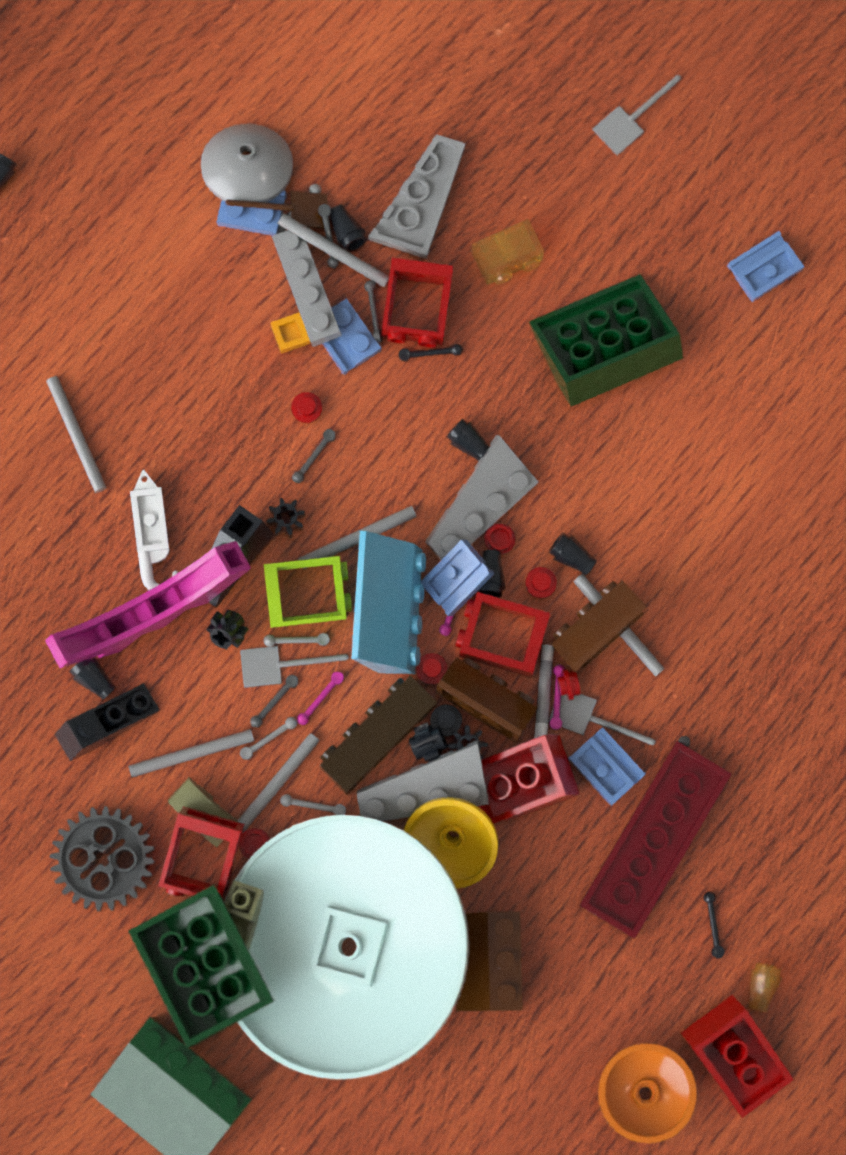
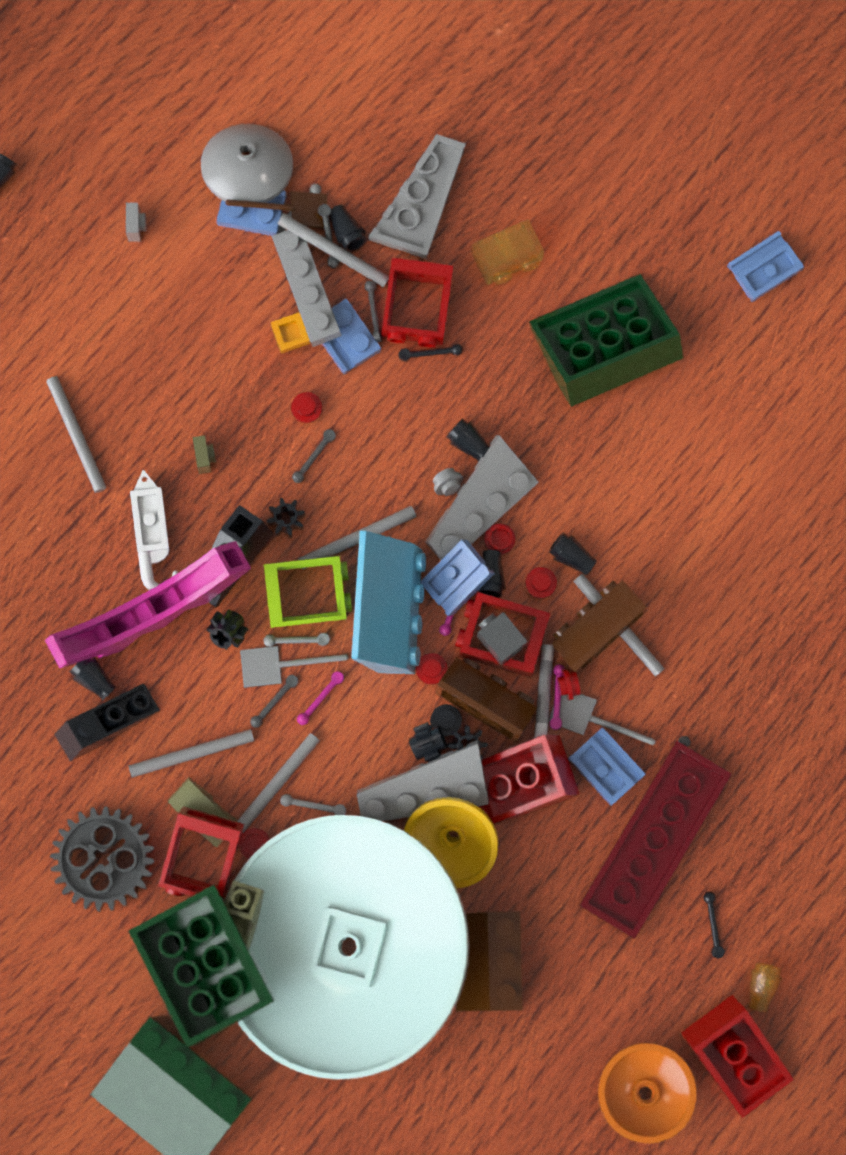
light grey hinge [240,717,297,760] -> none
dark brown brick [320,676,437,795] -> none
light grey piece [592,75,681,155] -> none
none -> light grey plate [126,203,146,242]
none -> olive plate [192,435,216,474]
none -> light grey plate [433,468,463,496]
none -> dark grey brick [477,612,528,666]

